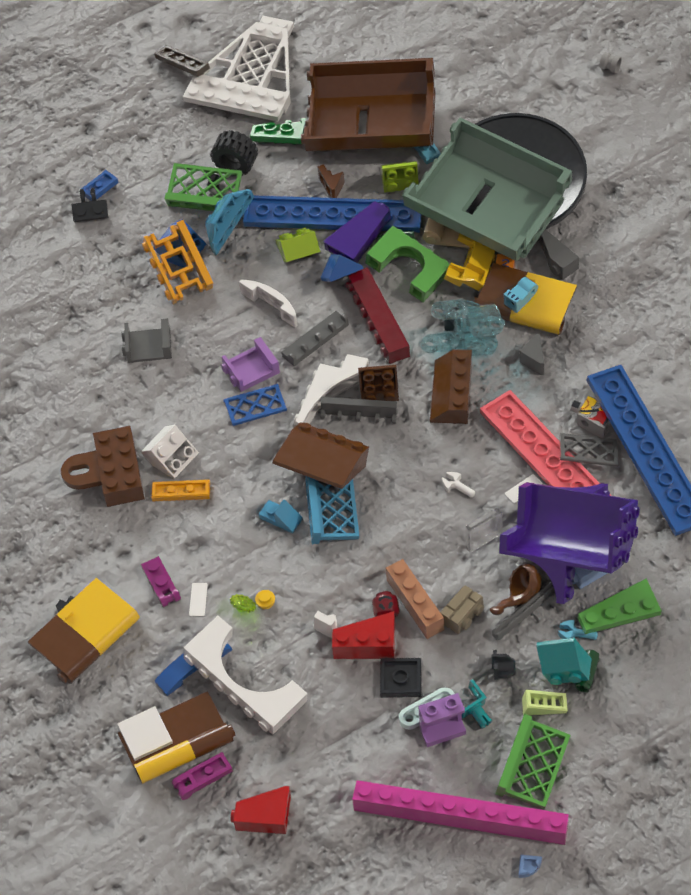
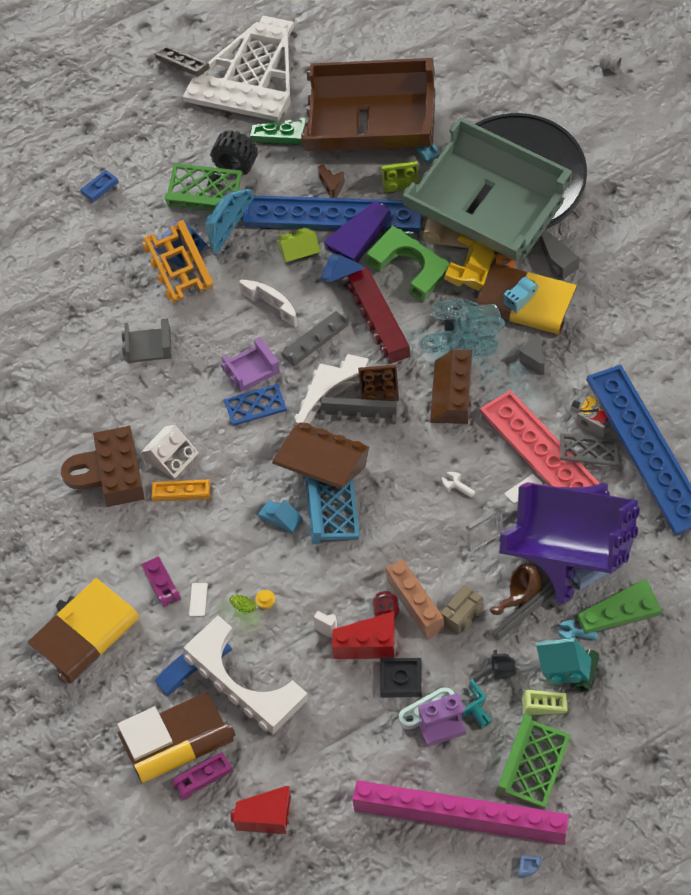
black hinge [71,187,109,222] -> none

